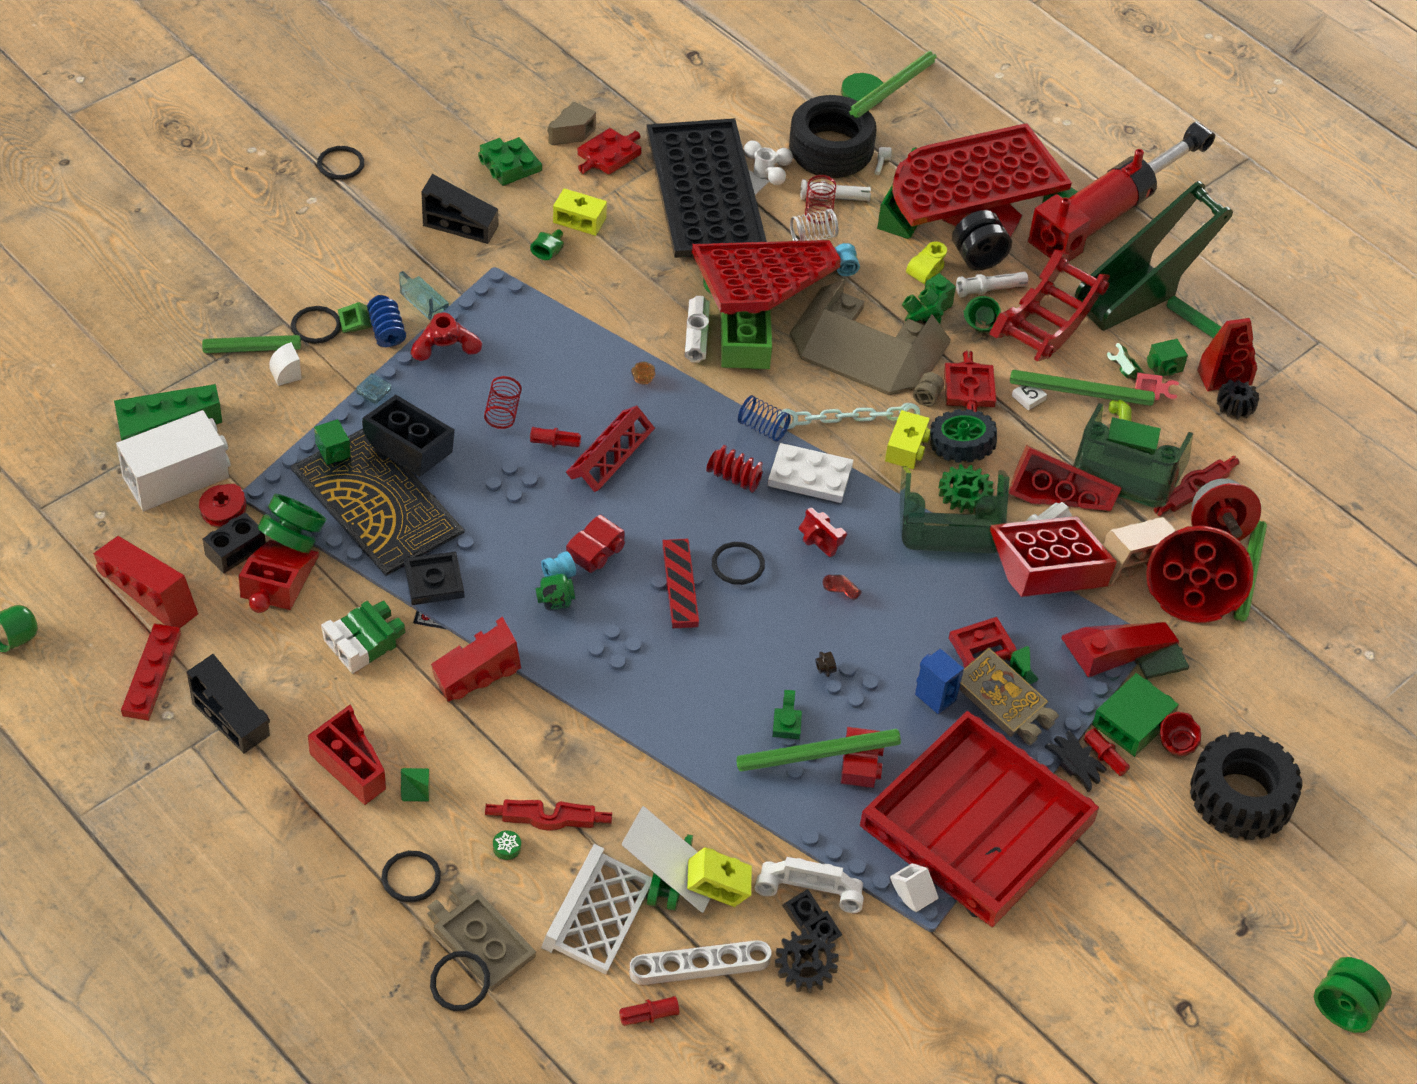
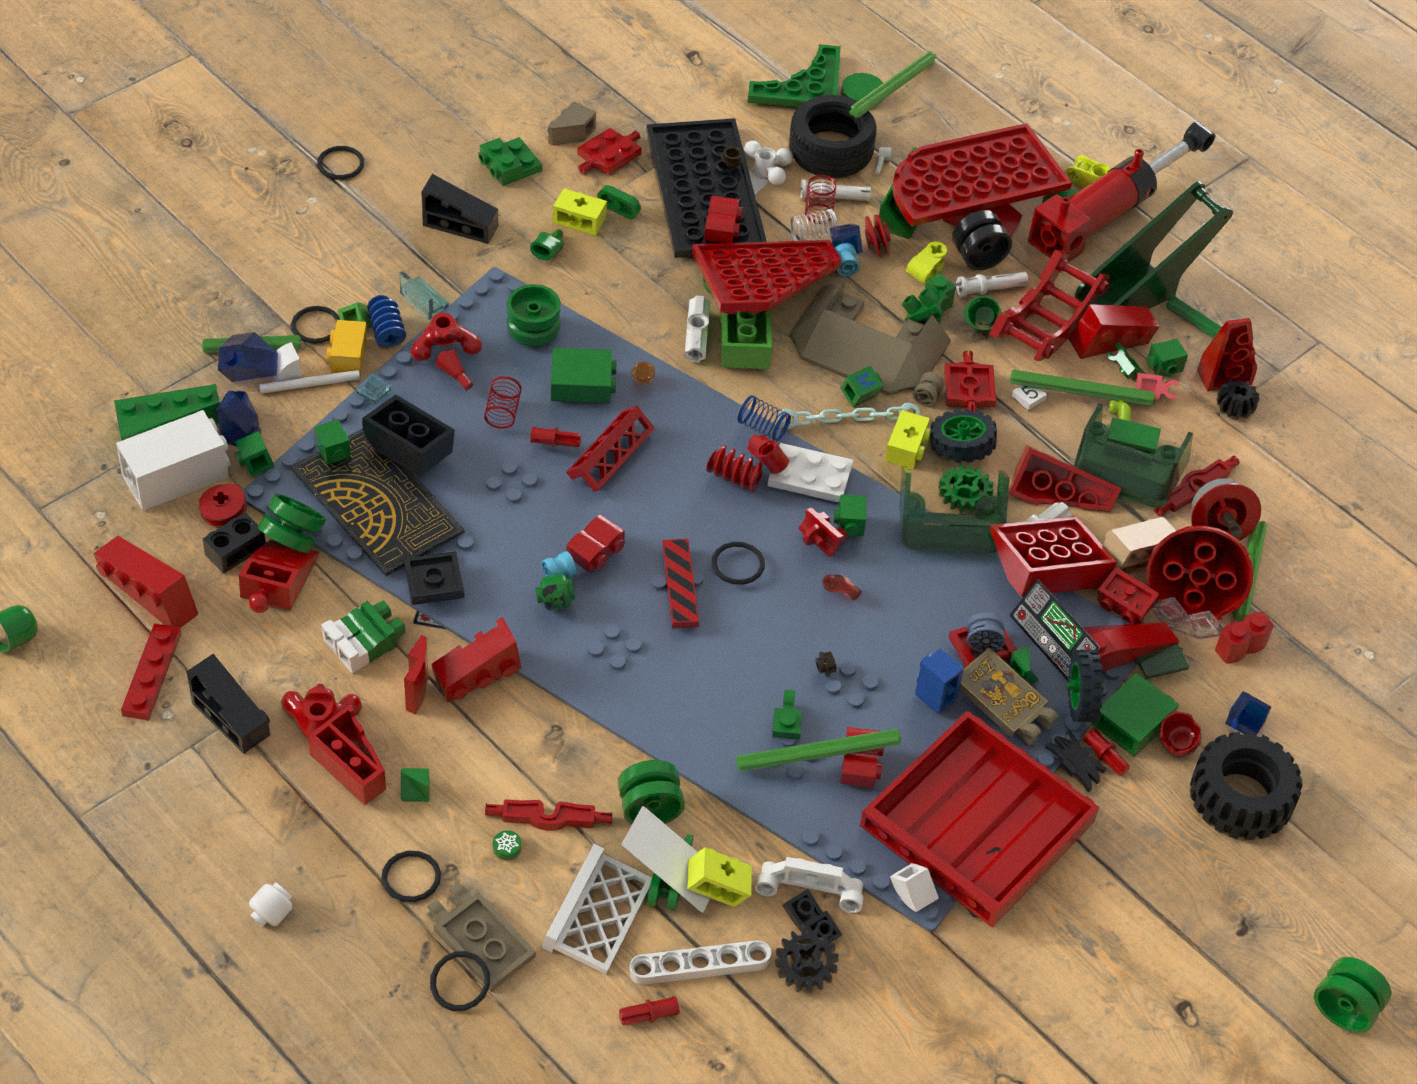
none -> clear blue slope [217,390,262,447]
none -> clear blue slope [218,332,278,382]
none -> green brick [235,431,275,477]
none -> white head [249,882,293,927]
none -> white piece [259,370,360,394]
none -> red head [281,684,362,739]
none -> yellow piece [326,320,367,375]
none -> red slope [404,635,429,715]
none -> red cone [436,350,473,391]
none -> green wheel [507,284,561,346]
none -> green brick [551,348,617,403]
none -> green plate [597,185,641,219]
none -> green wheel [618,760,685,824]
none -> red brick [704,196,743,243]
none -> dark brown plate [721,147,743,168]
none -> red piece [747,434,789,474]
none -> green plate [748,44,841,107]
none -> clear blue panel [830,223,863,254]
none -> green brick [833,494,866,536]
none -> green brick [840,365,883,407]
none -> red piece [865,214,891,257]
none -> sand blue wheel [967,612,1005,652]
none -> sticker [1010,579,1100,681]
none -> neon yellow piece [1065,155,1110,188]
none -> black wheel [1066,650,1105,722]
none -> red wedge [1069,304,1159,359]
none -> red bracket [1097,567,1159,624]
none -> clear tile [1151,597,1223,640]
none -> red brick [1215,612,1274,664]
none -> clear blue panel [1225,691,1271,736]

